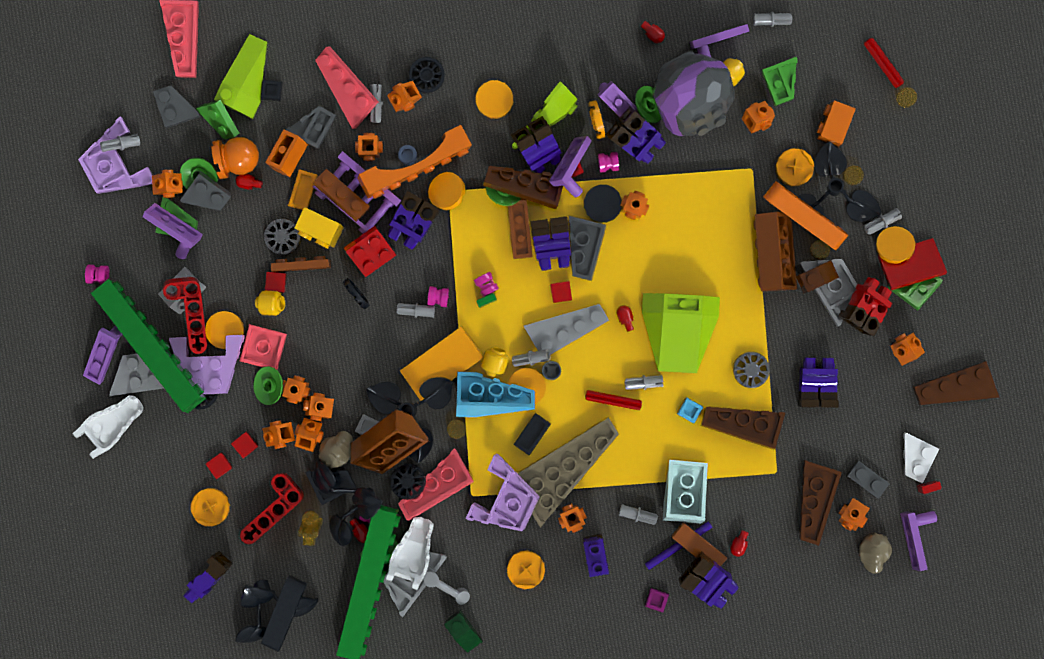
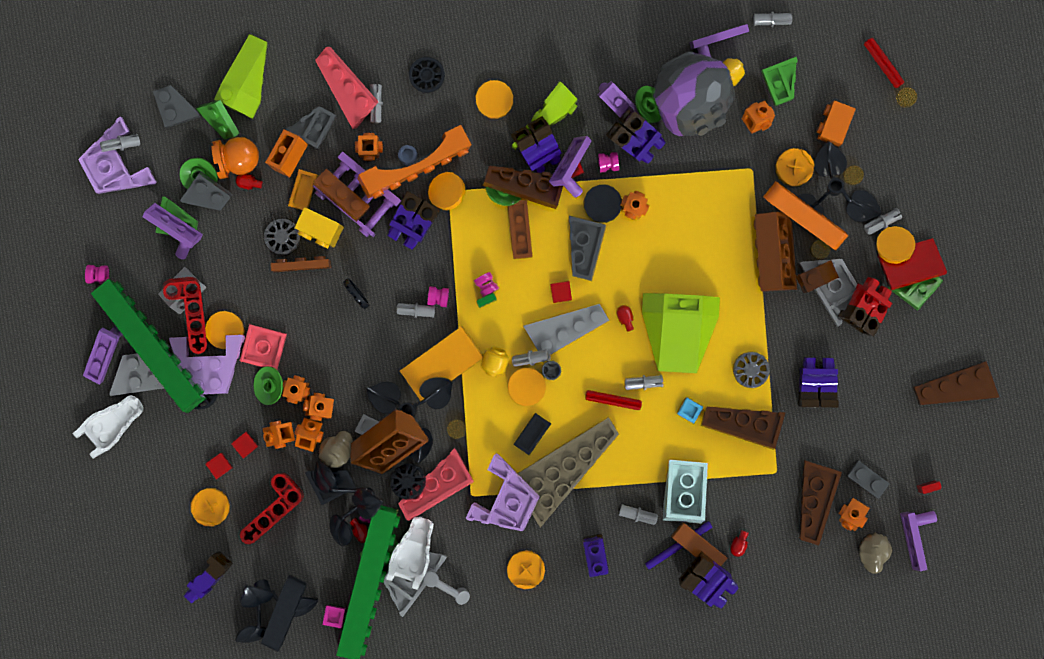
orange brick [152,170,183,198] -> none
coral wing [159,0,199,78] -> none
yellow head [255,290,285,316] -> none
black tile [261,80,283,101] -> none
red tile [265,272,287,293] -> none
clear yellow hips [298,511,322,546] -> none
red plate [344,226,396,277] -> none
orange brick [387,81,422,112] -> none
dark green slope [444,610,483,653] -> none
medium azure wedge [456,372,535,417] -> none
dark purple hips [530,216,571,271] -> none
orange brick [558,503,587,533] -> none
light orange tile [588,100,605,139] -> none
red cylinder [640,21,665,43] -> none
magenta tile [644,587,669,612] -> none
orange brick [890,333,925,366] -> none
white wing [903,432,939,483] -> none
none -> dark pink tile [323,605,346,628]

